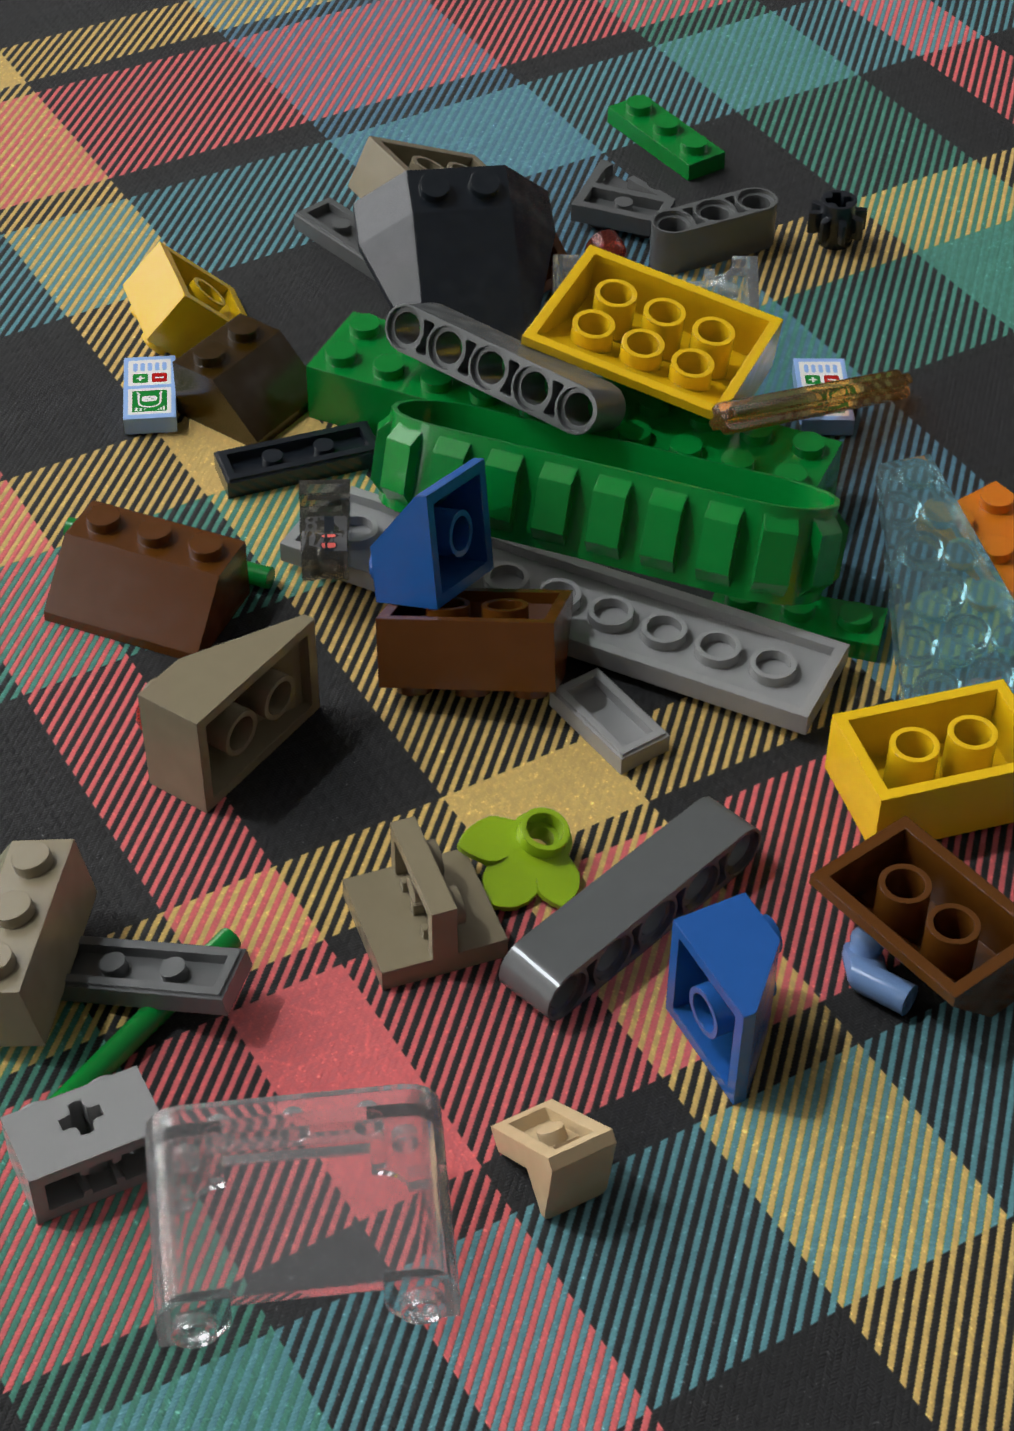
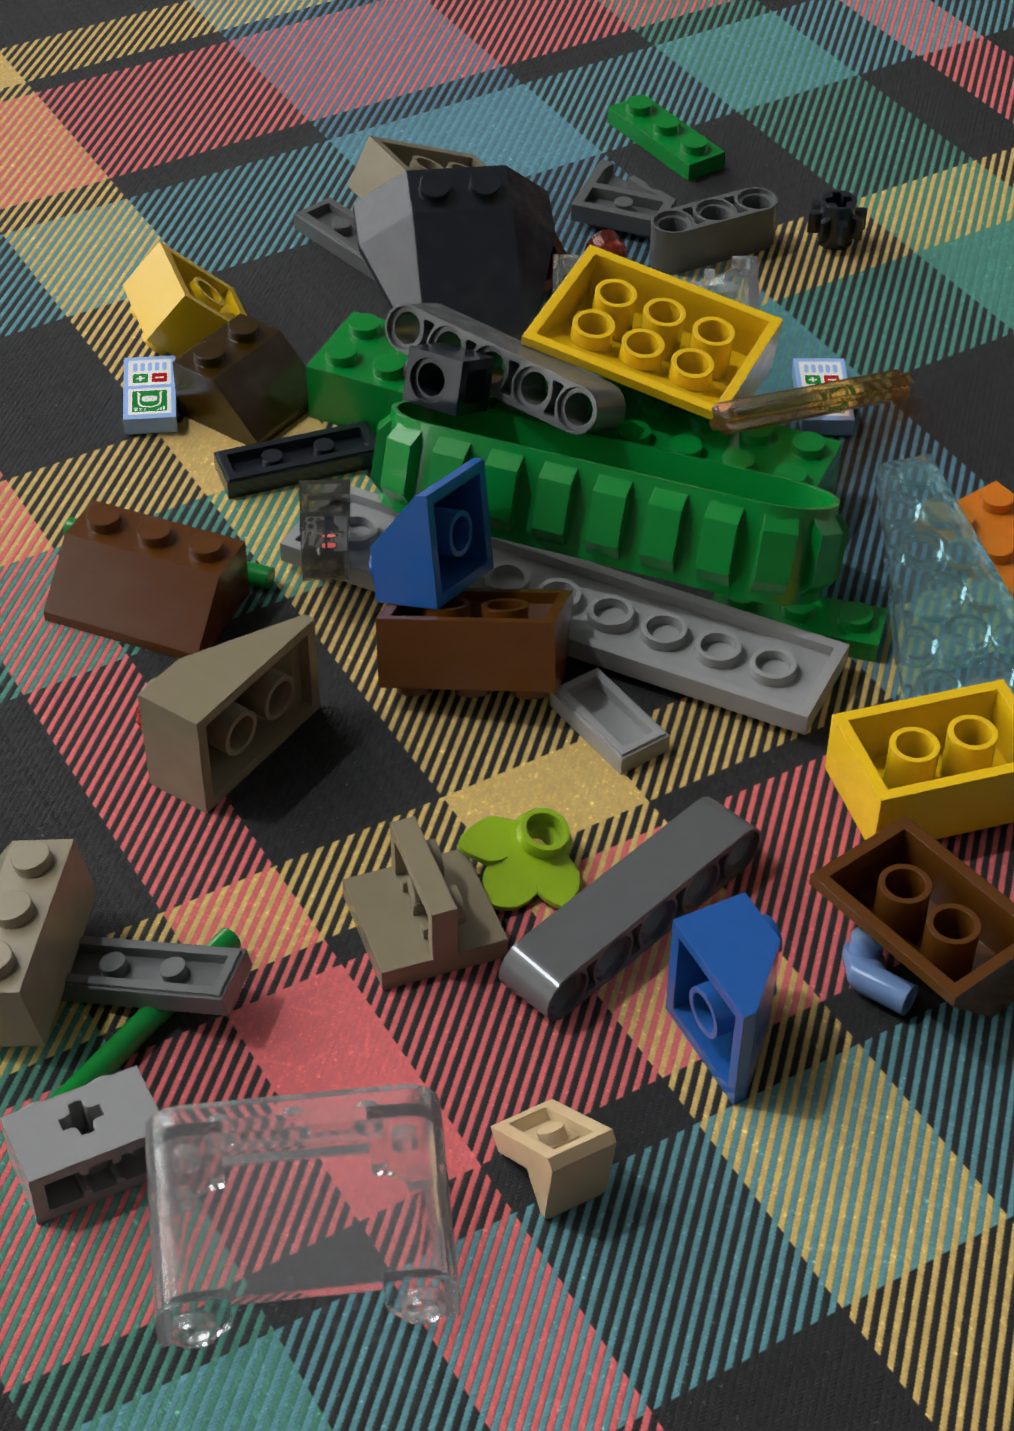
none -> black brick [402,342,495,416]

